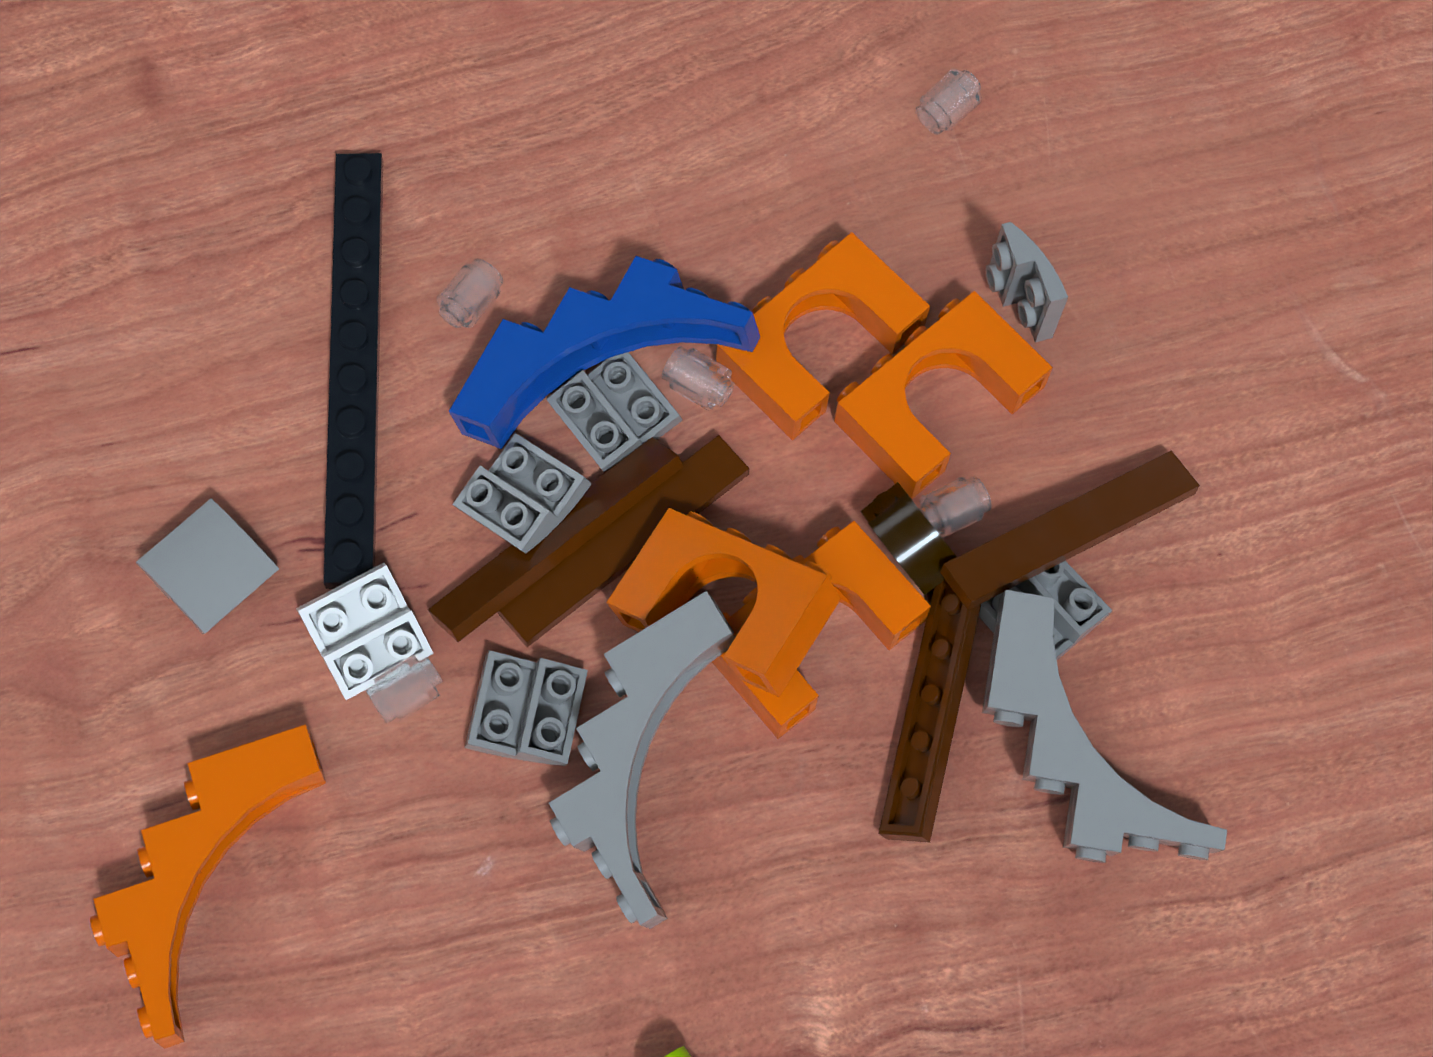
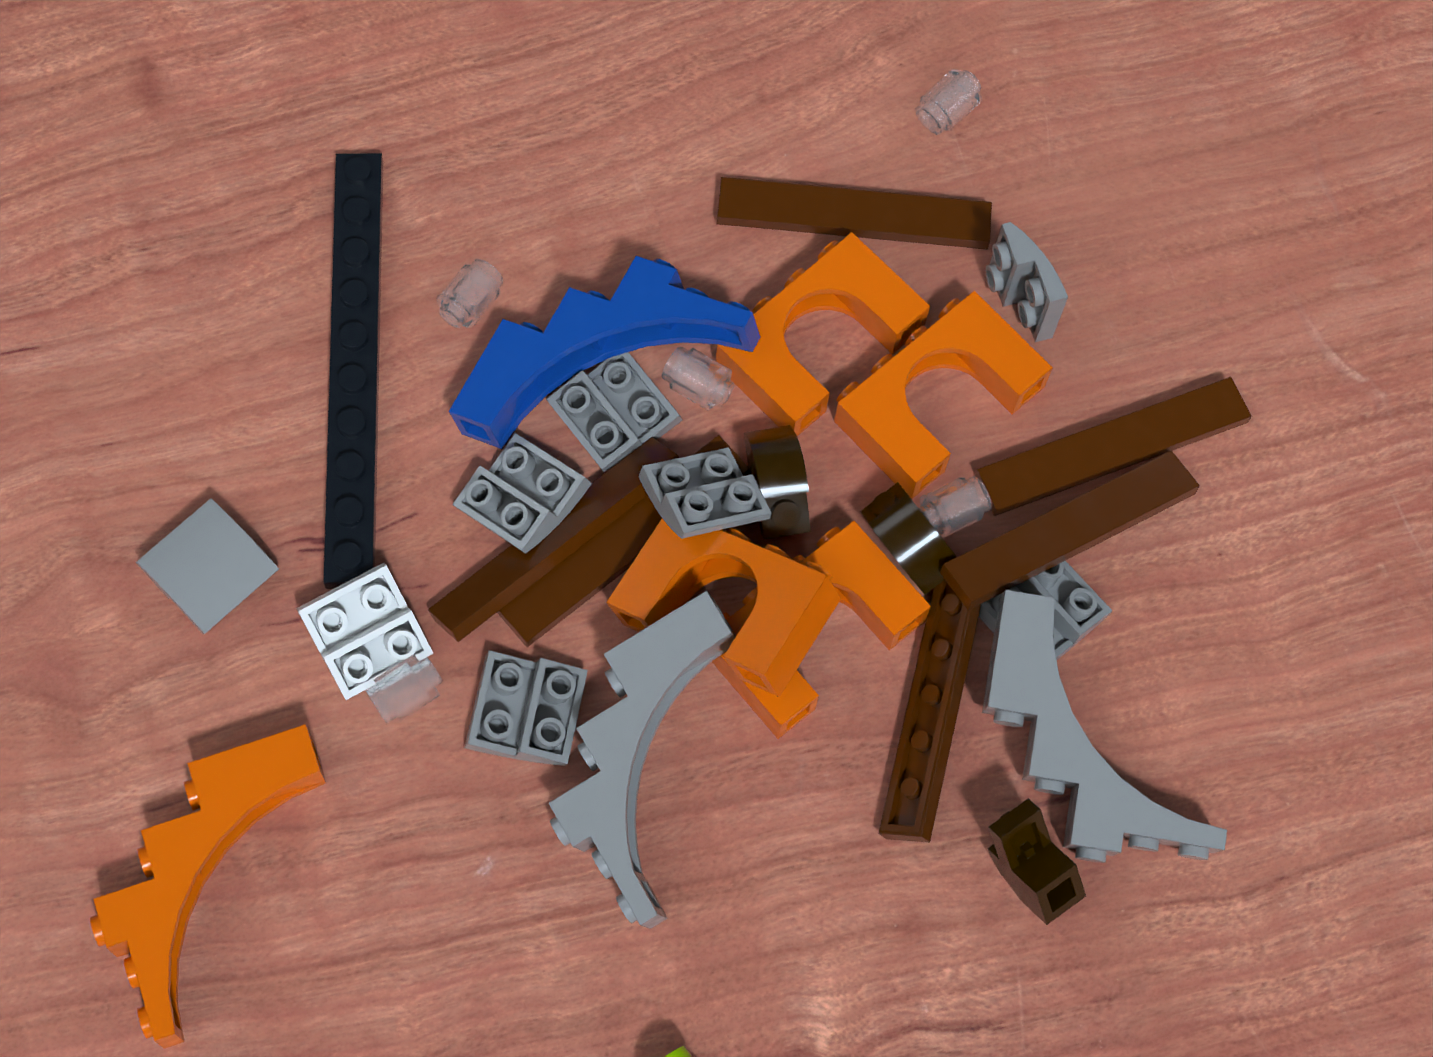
none -> light grey slope [638,447,772,539]
none -> reddish brown tile [717,177,992,250]
none -> dark brown brick [744,425,811,539]
none -> reddish brown tile [975,377,1252,516]
none -> dark brown brick [987,798,1086,925]

